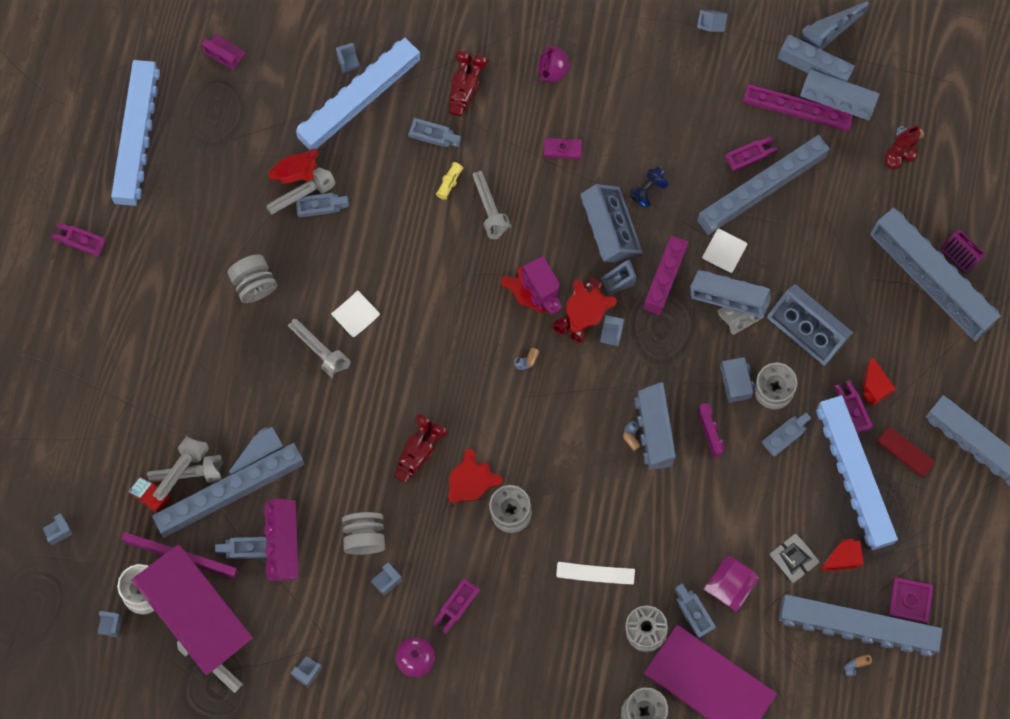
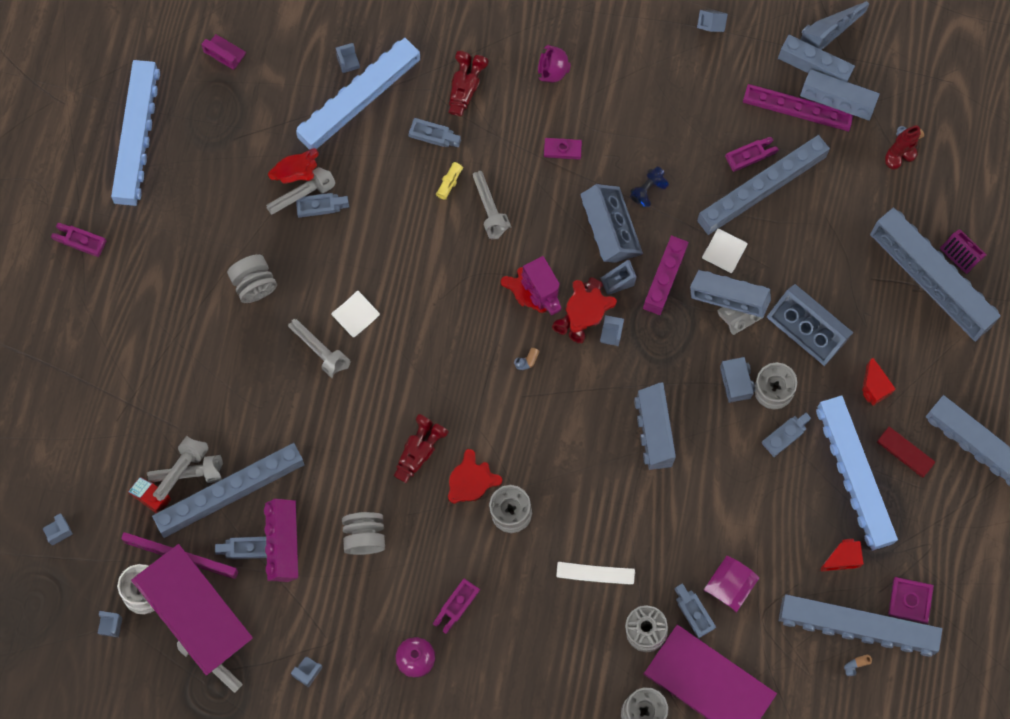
sand blue slope [229,427,284,475] -> none
sand blue panel [372,562,402,596] -> none
arm [623,421,641,451] -> none
magenta hinge [698,403,725,459] -> none
sticker [769,534,819,583] -> none
magenta hinge [834,380,873,434] -> none

